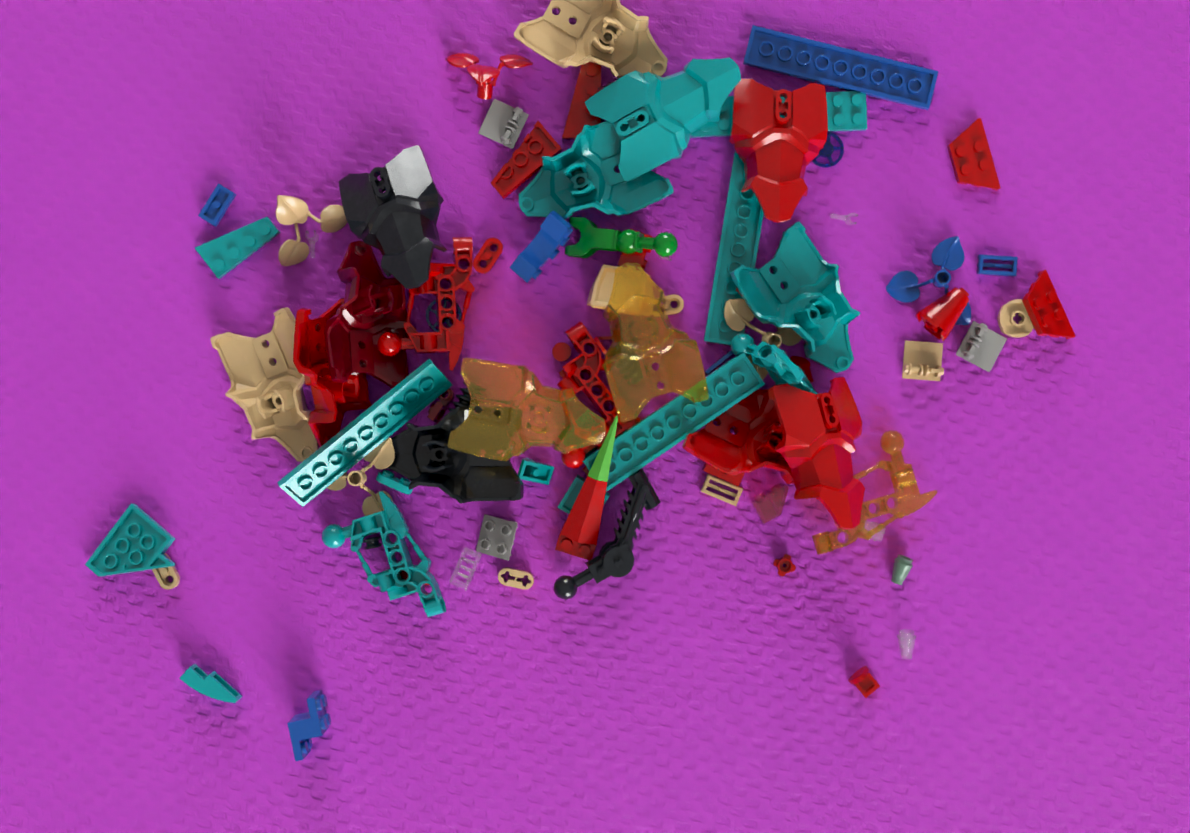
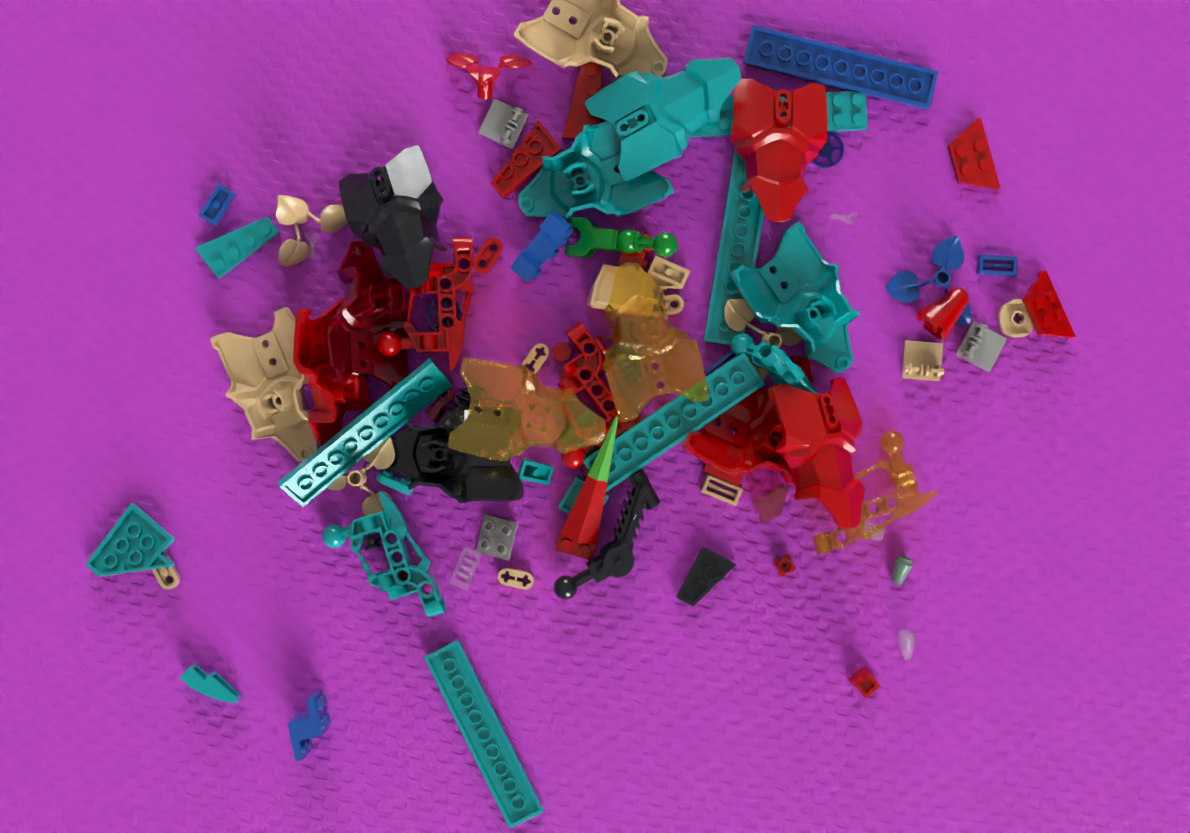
none -> teal plate [424,639,544,829]
none -> tan beam [521,344,549,377]
none -> tan wing [647,255,690,290]
none -> black wing [676,546,737,606]

